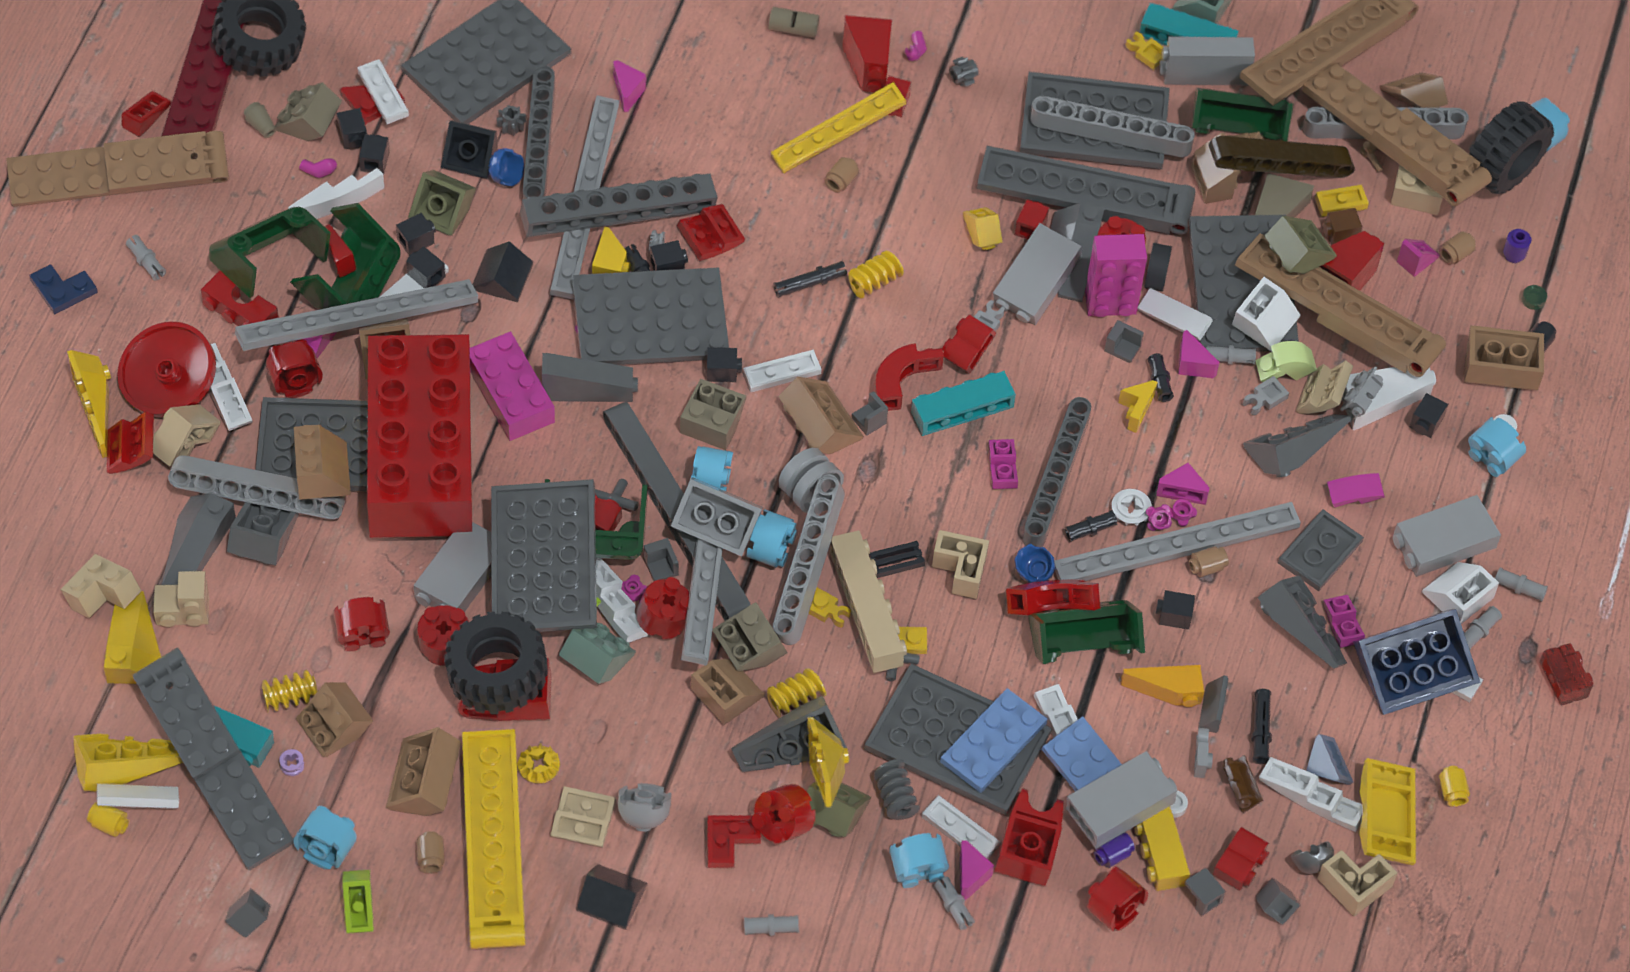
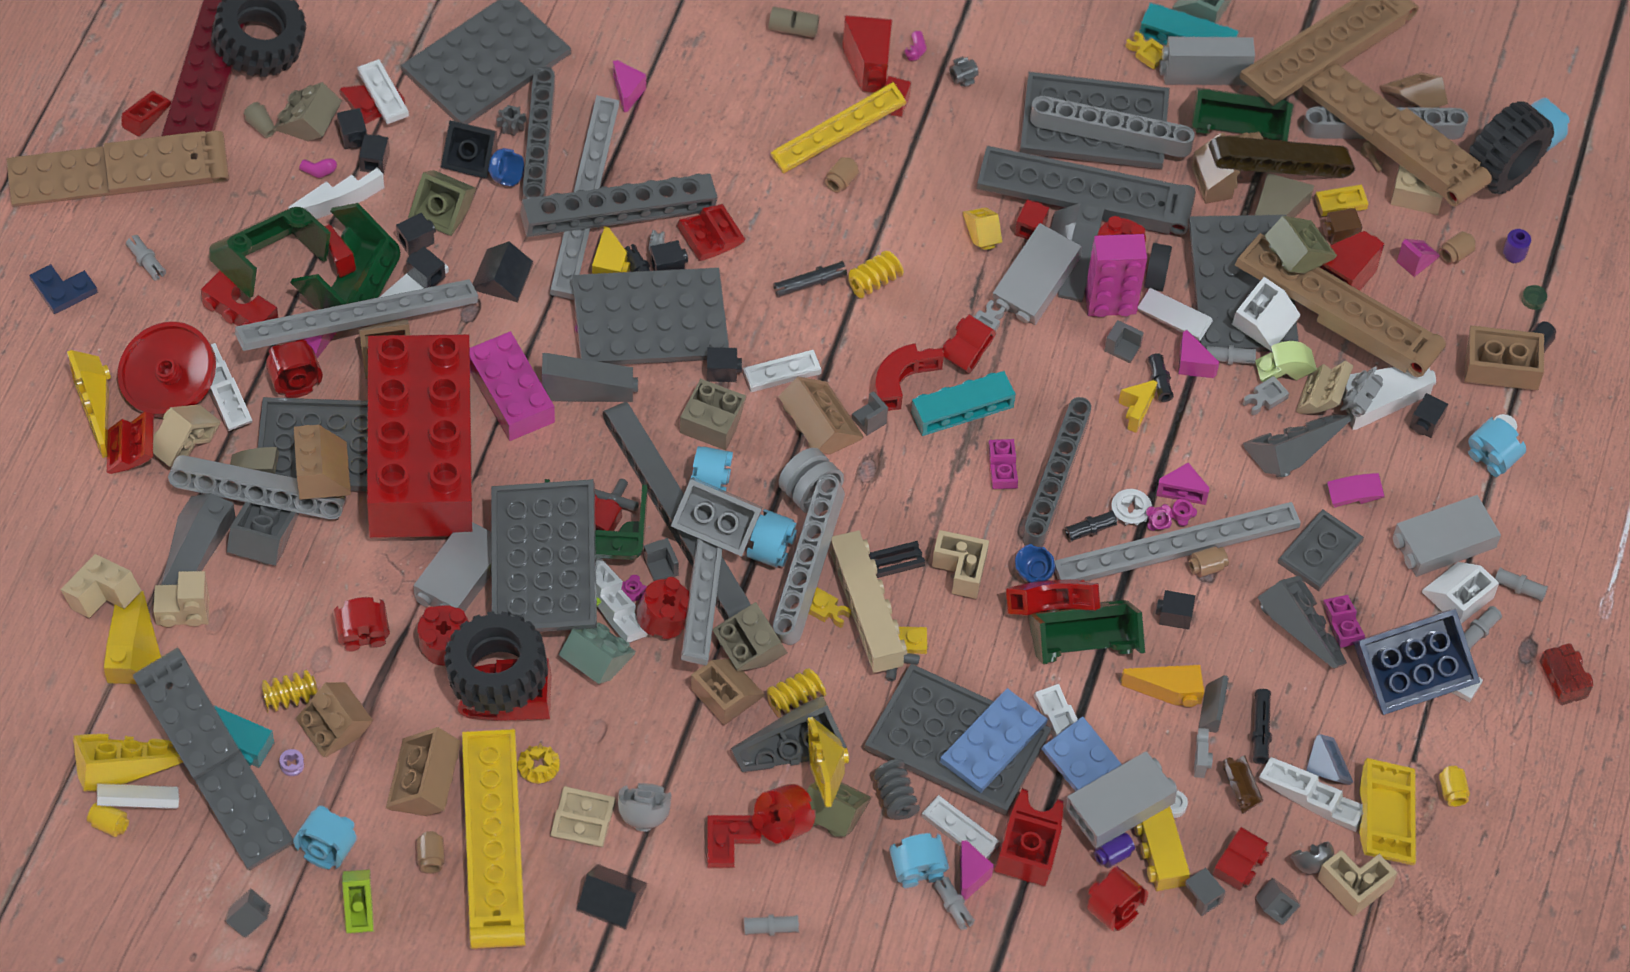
none -> dark tan slope [230,447,279,474]

